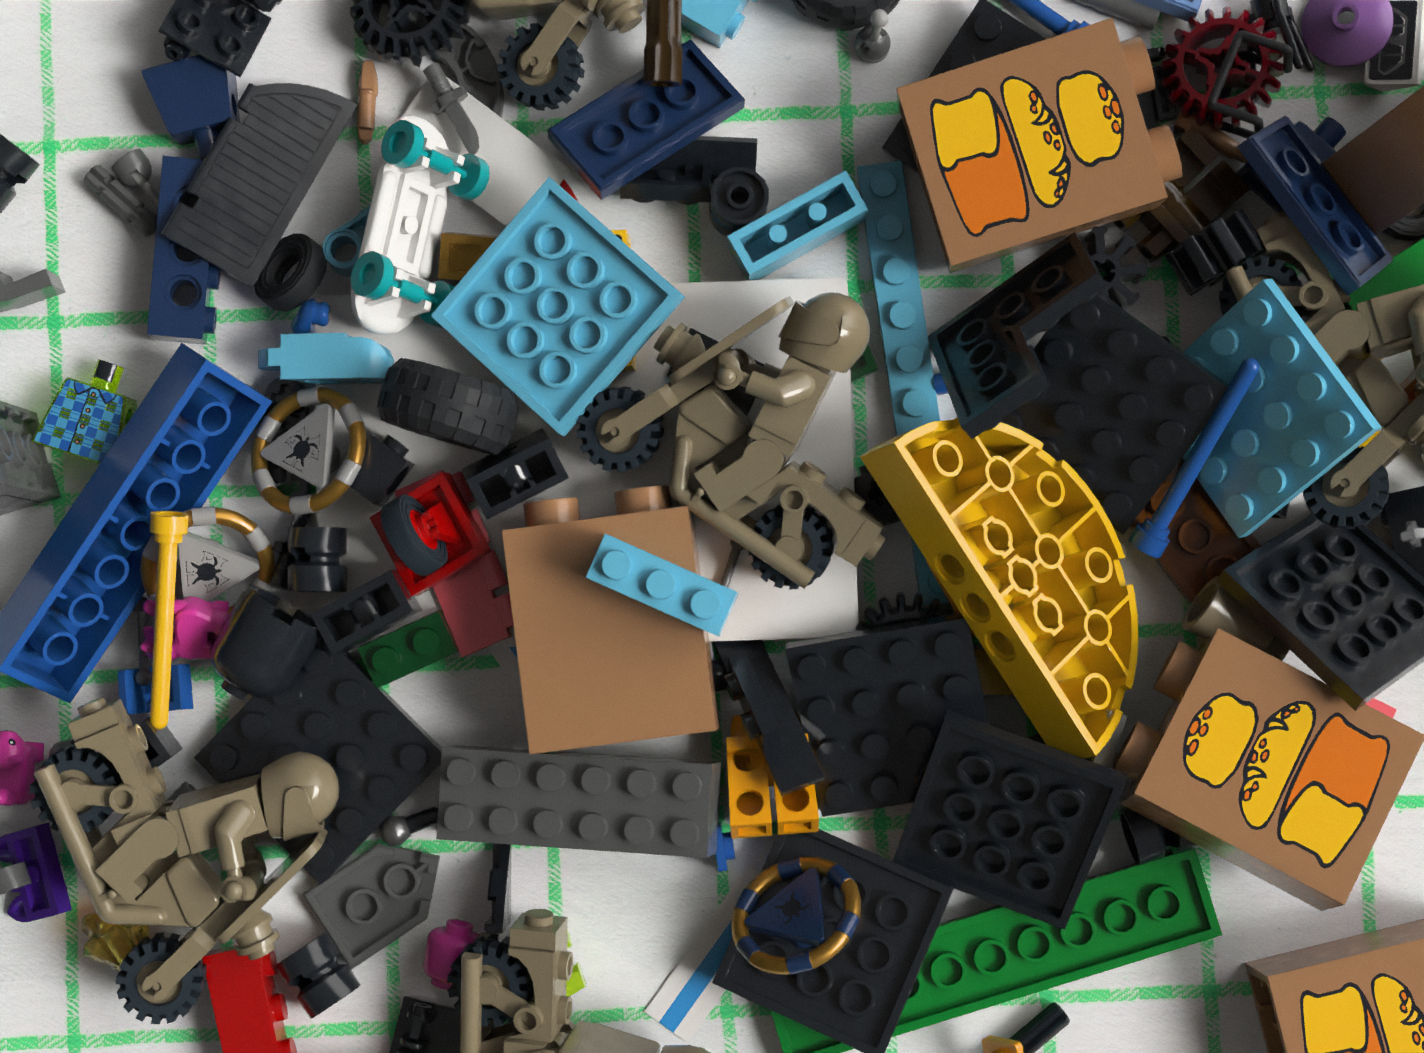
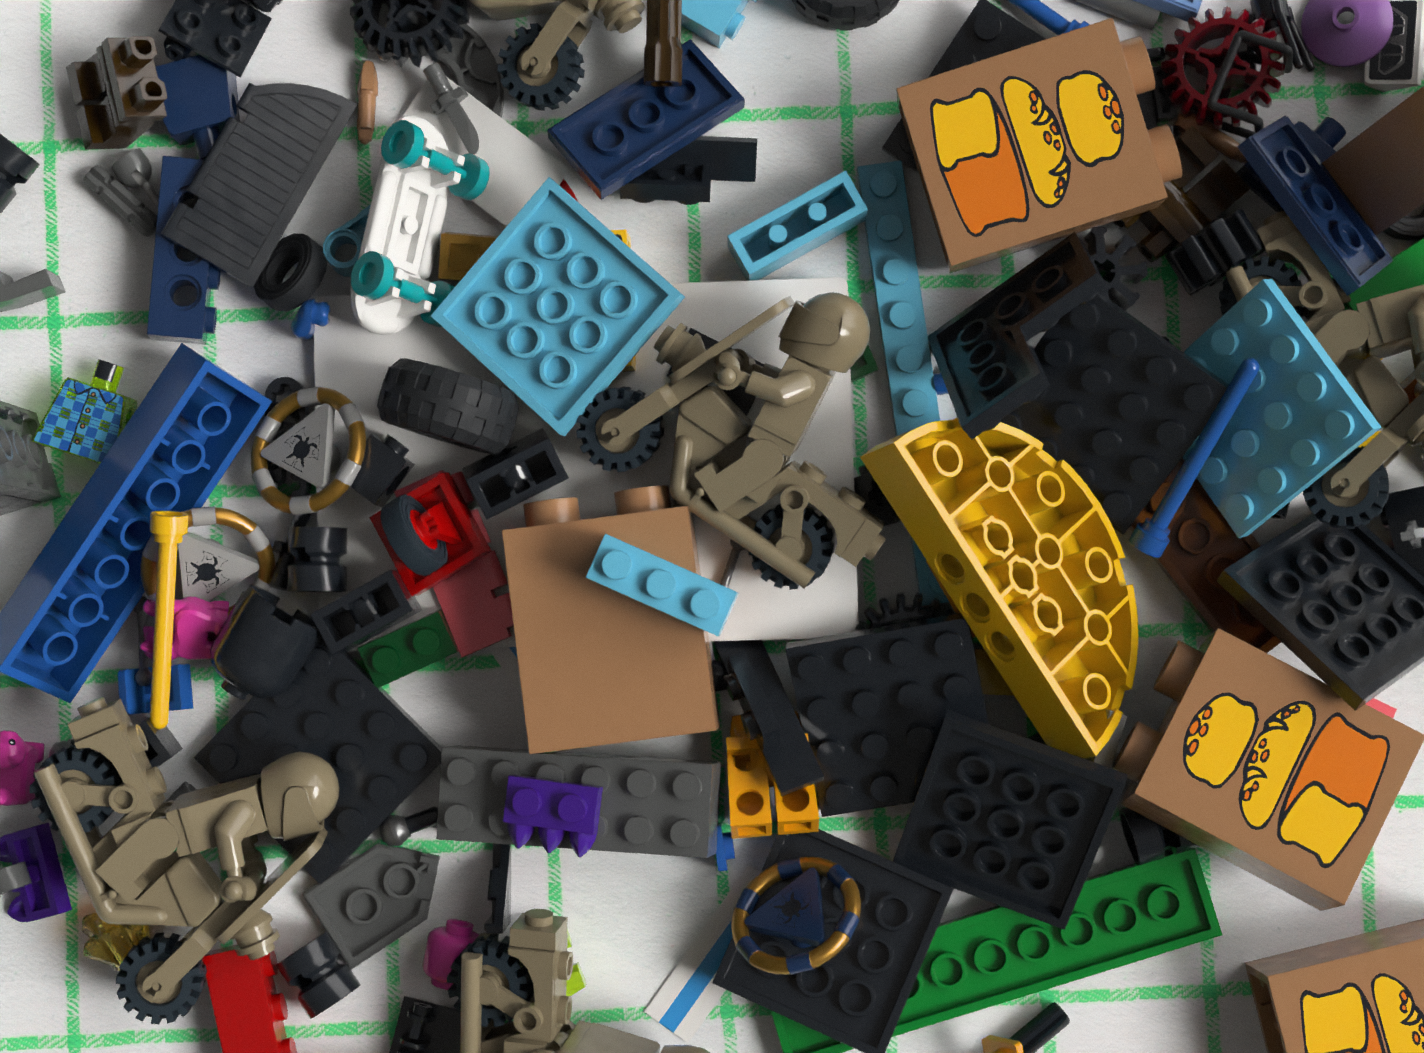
medium azure piece [258,333,394,385] -> none
black wheel [709,167,769,236] -> none
dark grey hinge [854,9,891,64] -> none
dark tan plant [1182,576,1289,661] -> none
none -> dark brown hips [66,36,168,150]
none -> dark purple plate [503,775,603,857]

